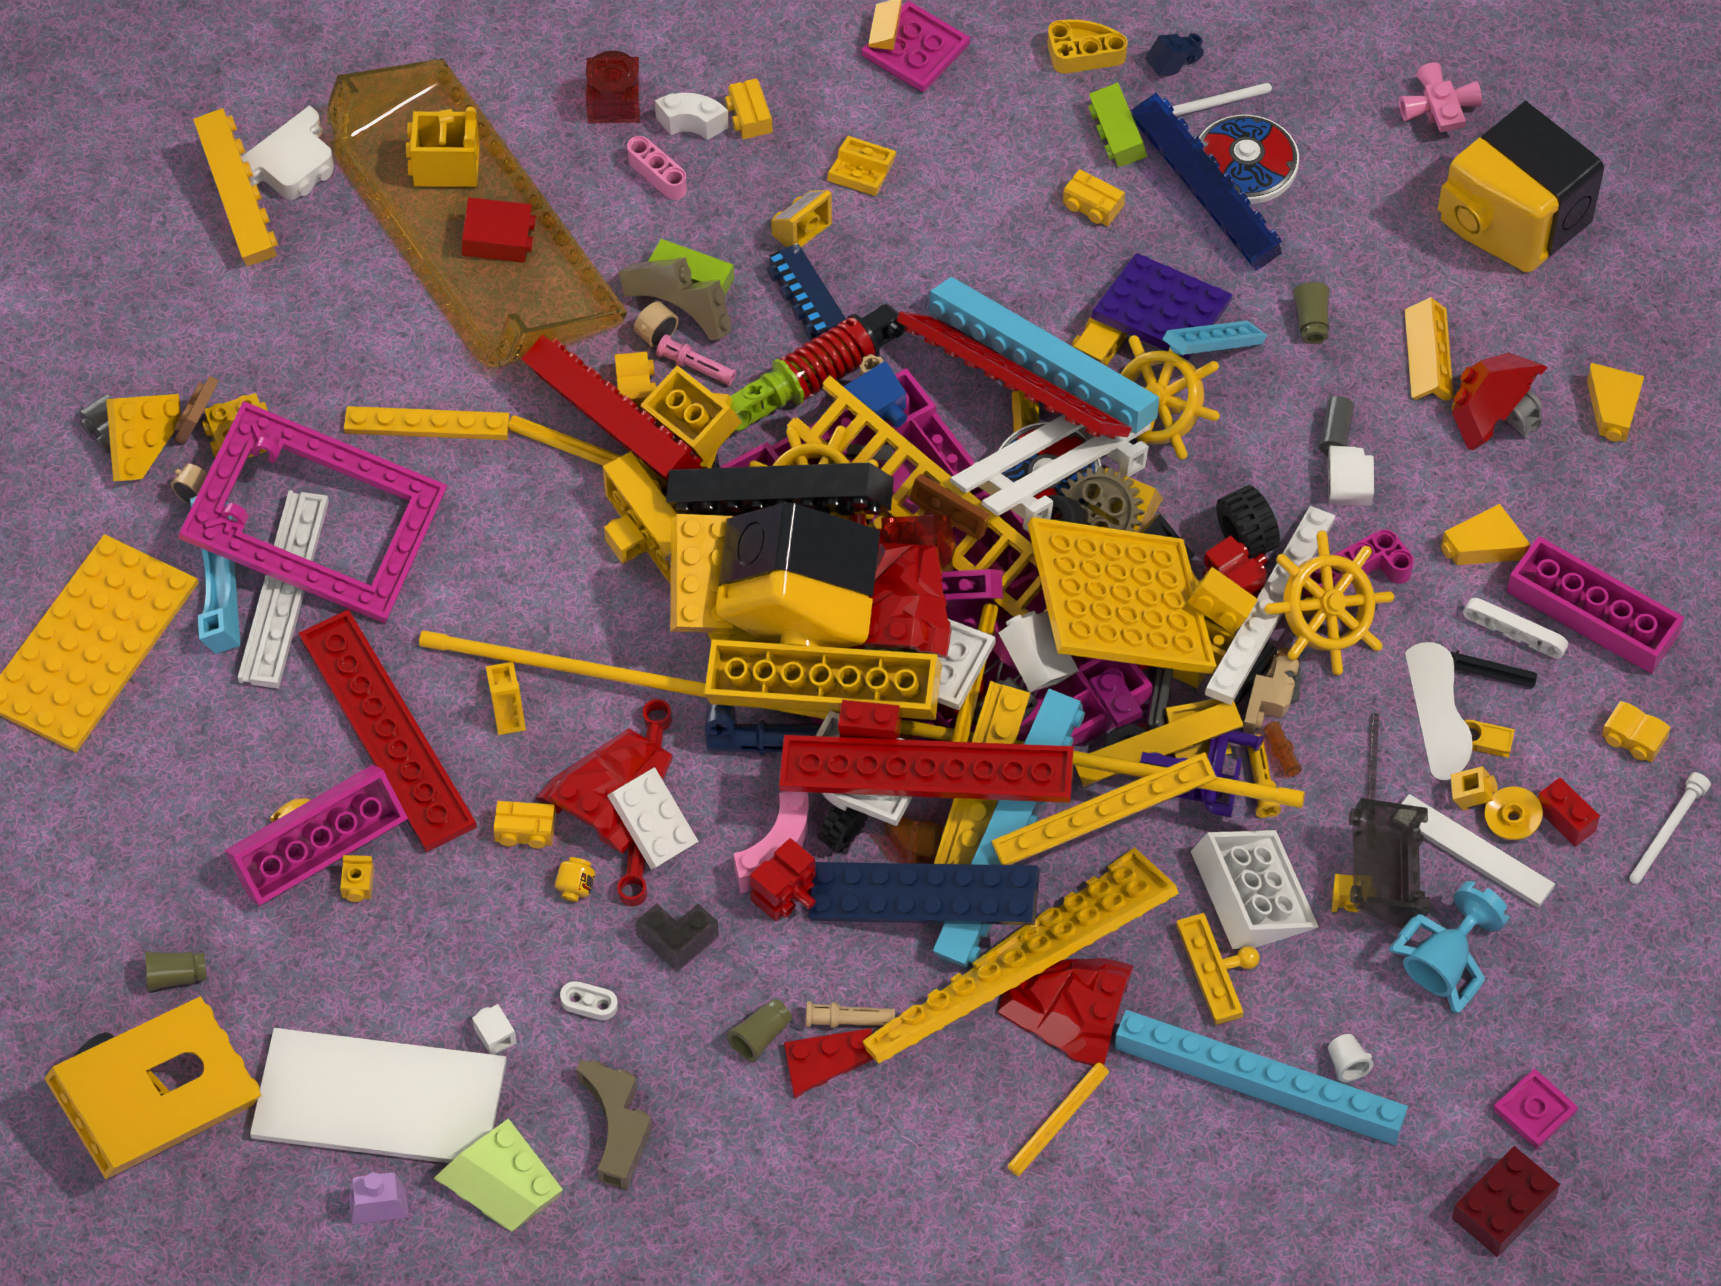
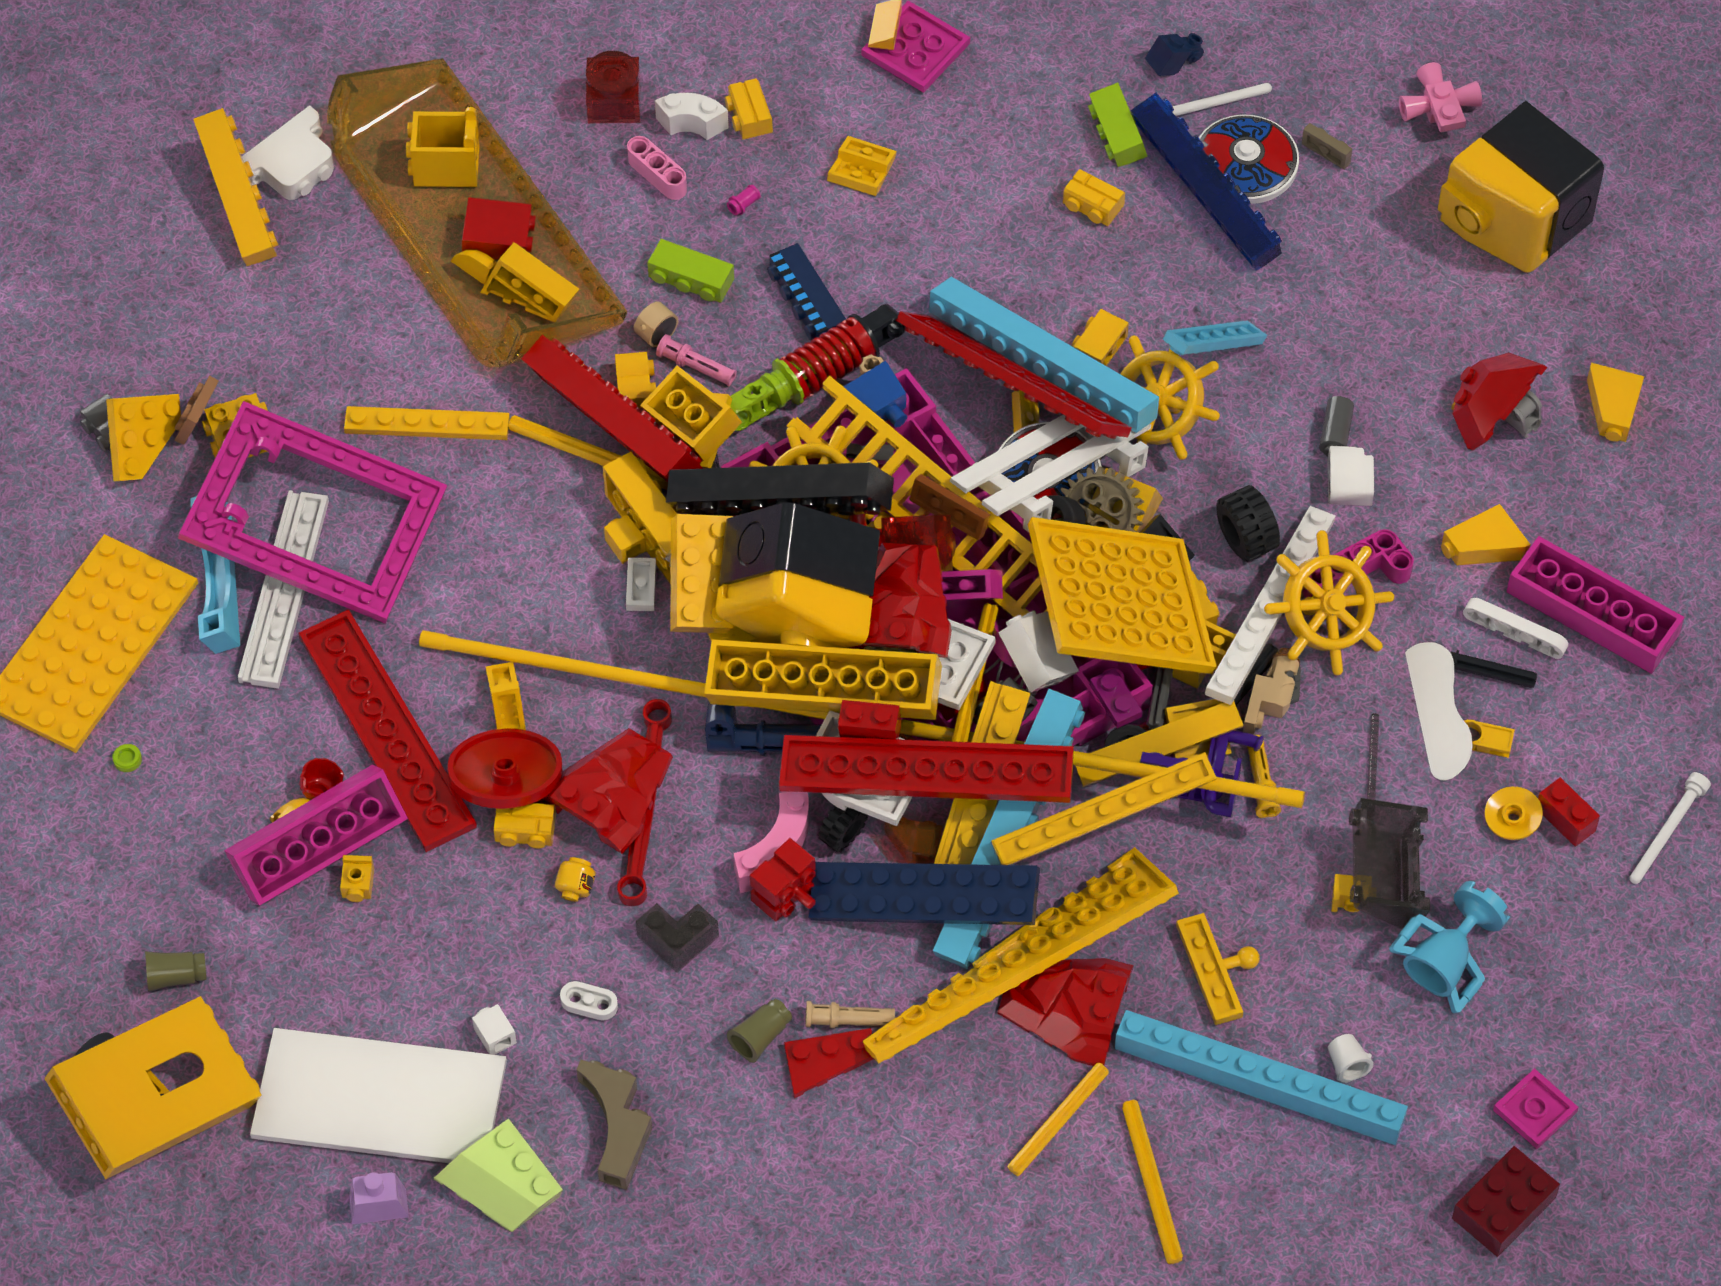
tan piece [171,464,208,505] -> none
yellow hand [438,109,454,145] -> none
white plate [607,767,699,870] -> none
dark tan arch [618,257,732,340] -> none
yellow slope [771,190,832,247] -> none
yellow beam [1047,19,1128,74] -> none
dark purple plate [1091,253,1233,361] -> none
yellow brick [1187,567,1258,635] -> none
white slope [1191,830,1319,949] -> none
red brick [1202,536,1267,598] -> none
clear orange pin [1264,721,1302,777] -> none
olive plant [1292,282,1330,344] -> none
white tile [1393,794,1555,909] -> none
yellow panel [1405,297,1454,400] -> none
yellow brick [1451,766,1498,810] -> none
yellow brick [1602,701,1671,762] -> none
none -> lime tile [112,744,142,772]
none -> red hair [299,758,344,800]
none -> red dish [448,728,563,809]
none -> yellow brick [451,250,497,285]
none -> yellow wedge [480,242,579,323]
none -> white plate [626,558,656,611]
none -> dark pink pin [727,185,761,216]
none -> yellow axle [1122,1100,1183,1264]
none -> dark tan plate [1302,123,1352,170]

